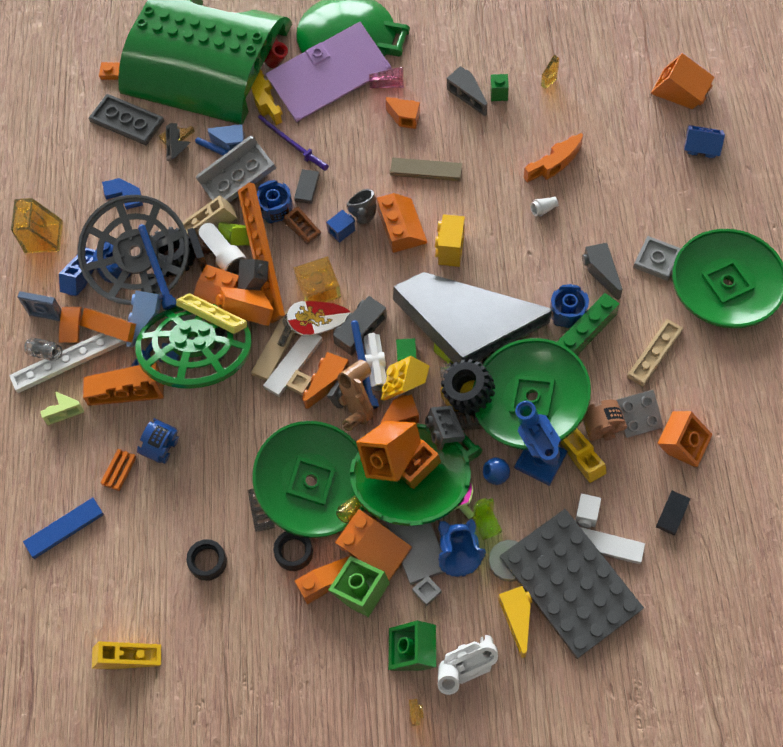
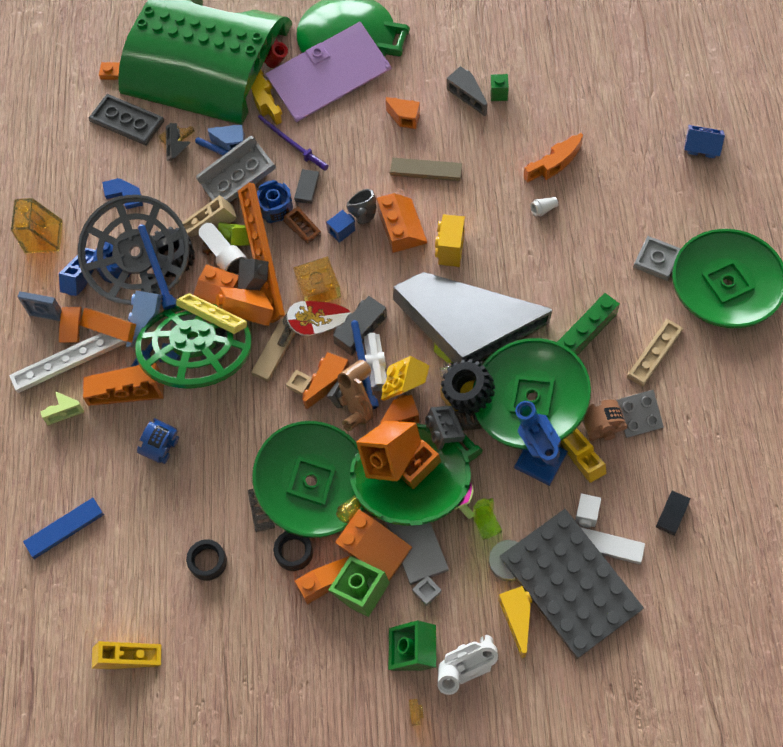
clear piece [24,337,62,361] -> none
orange tile [100,449,137,491] -> none
black tile [187,228,207,271] -> none
white tile [263,334,323,397] -> none
clear pink slope [369,67,404,88] -> none
green brick [396,338,417,362] -> none
blue hair [438,519,486,577] -> none
blue piece [483,457,510,485] -> none
clear yellow tile [541,55,559,89] -> none
blue brick [550,284,589,328] -> none
dark grey slope [582,243,623,299] -> none
orange slope [651,53,714,109] -> none
orange slope [657,411,713,467] -> none

